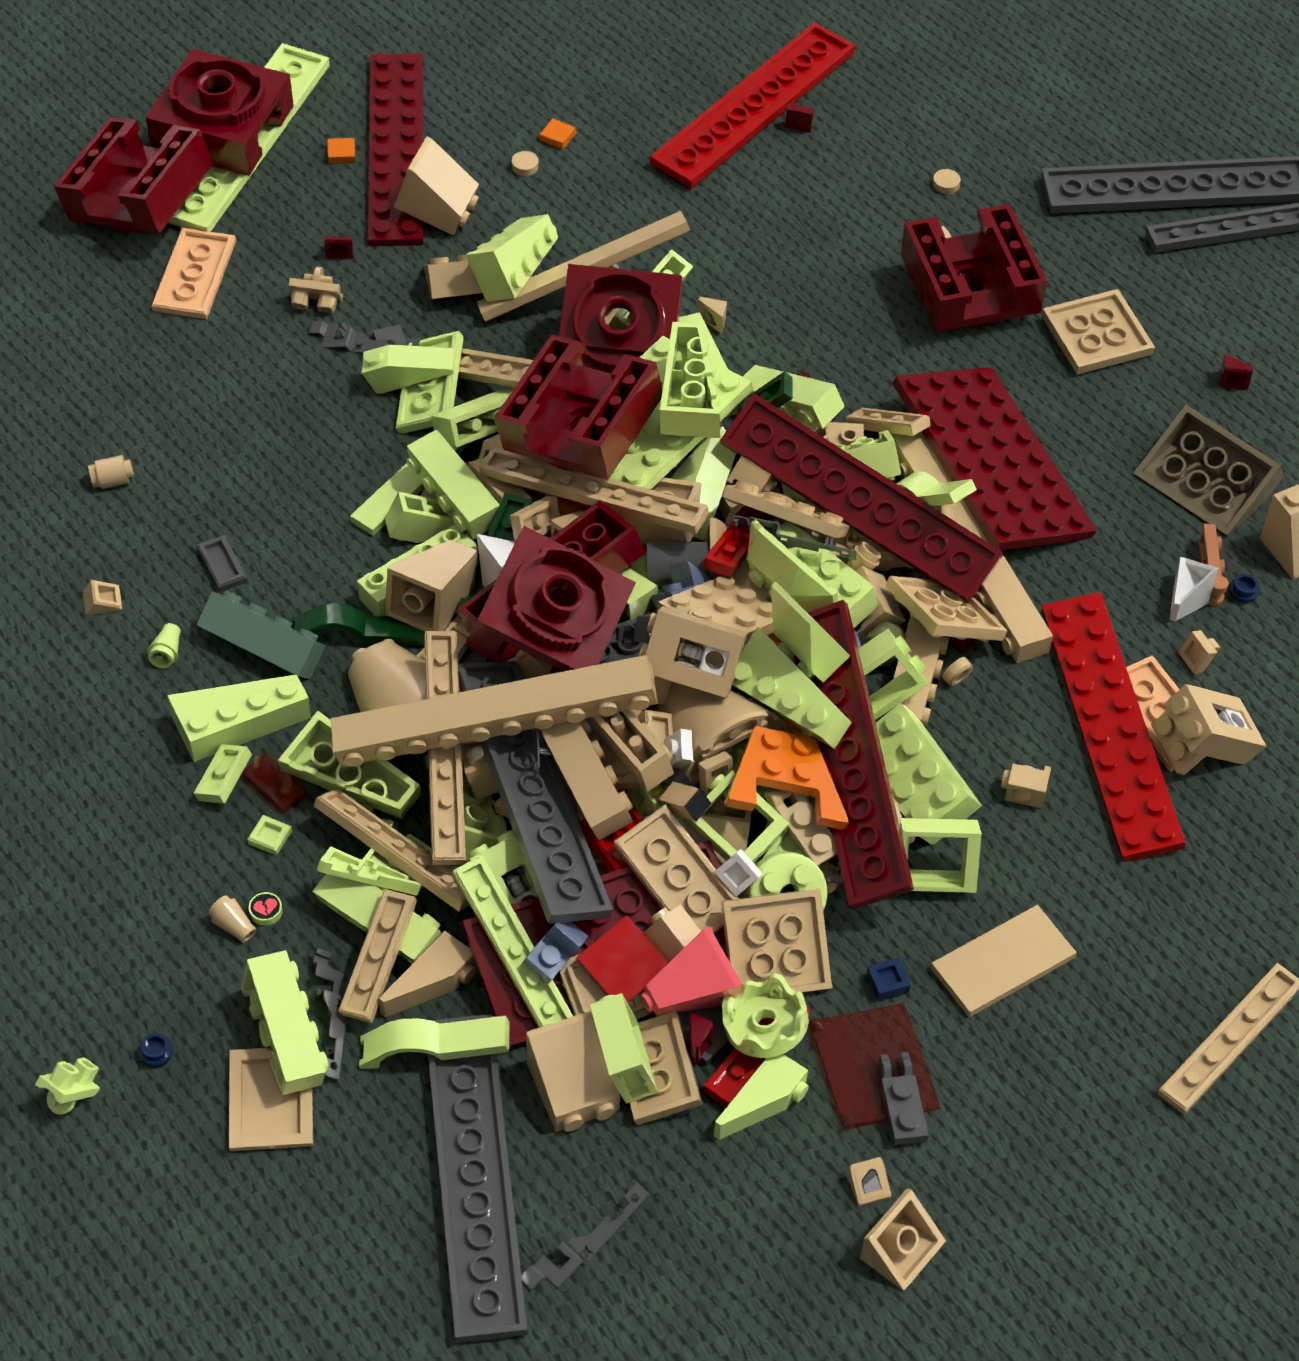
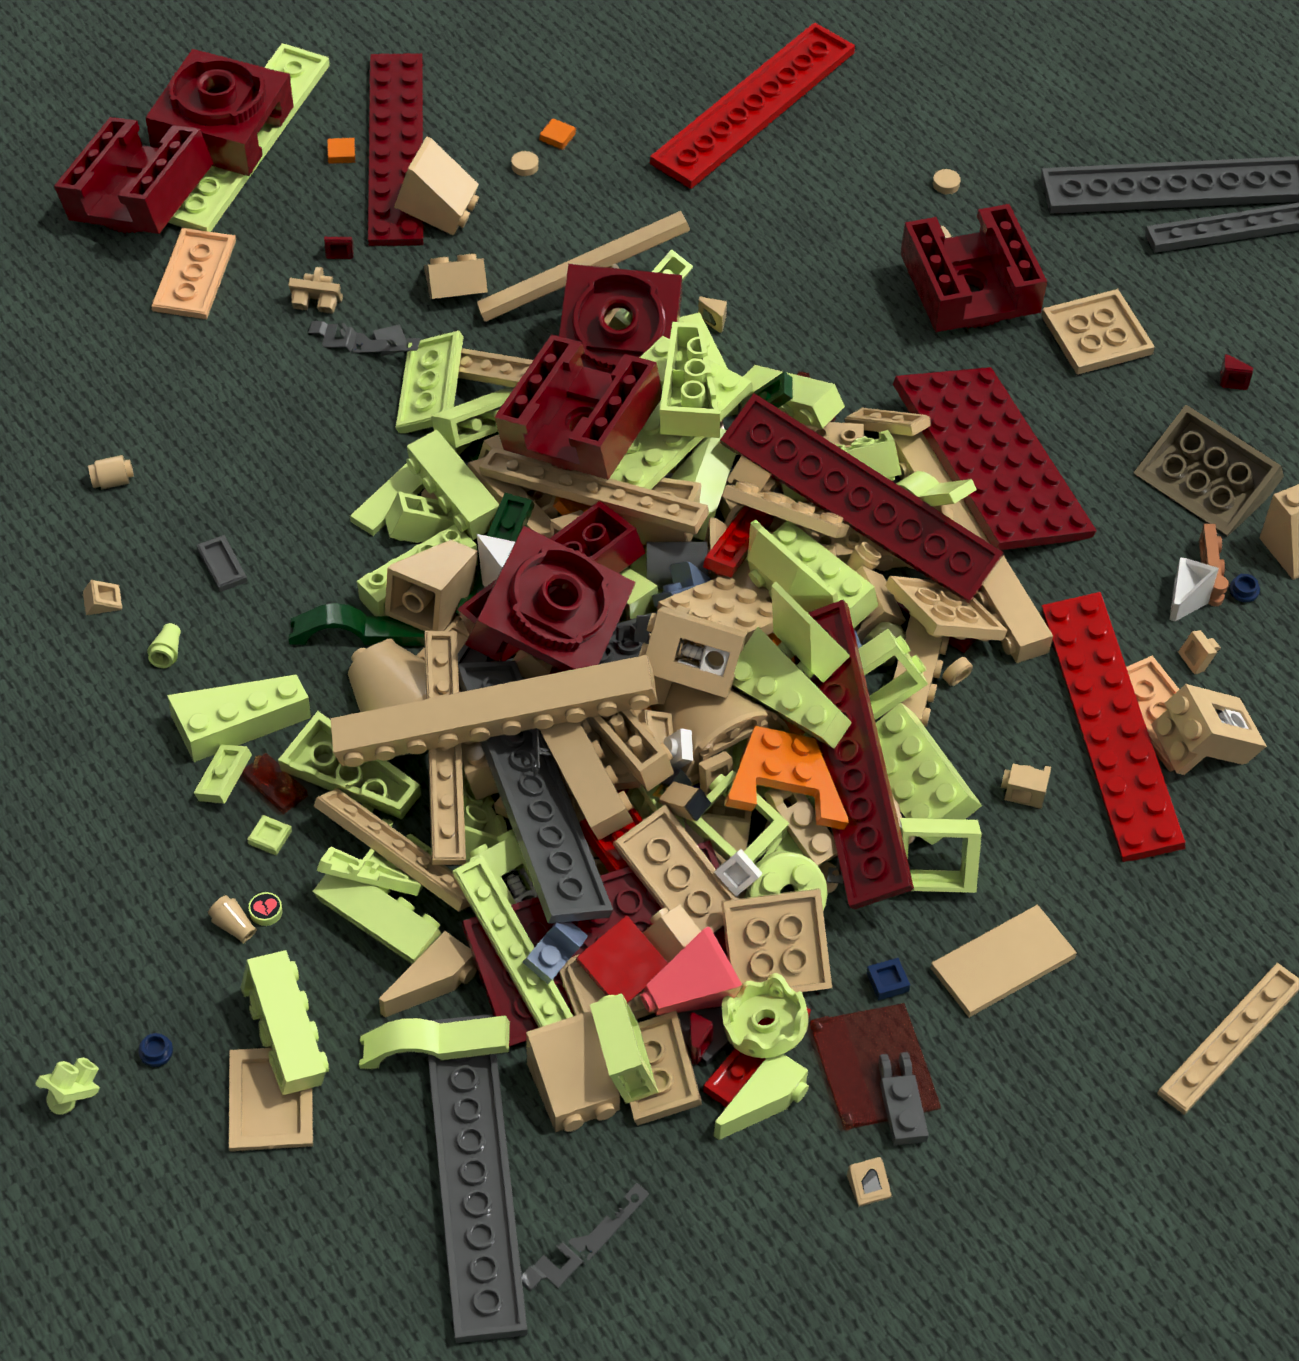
sand green brick [197,590,326,679] -> none
dark grey piece [313,947,346,1080] -> none
tan tile [338,889,417,1023] -> none
yellowish green slope [362,345,456,393] -> none
yellowish green wedge [465,214,558,302] -> none
tan plate [510,496,560,541] -> none
dark grey piece [733,515,857,560] -> none
dark red tile [785,103,814,133] -> none
tan slope [860,1189,946,1291] -> none

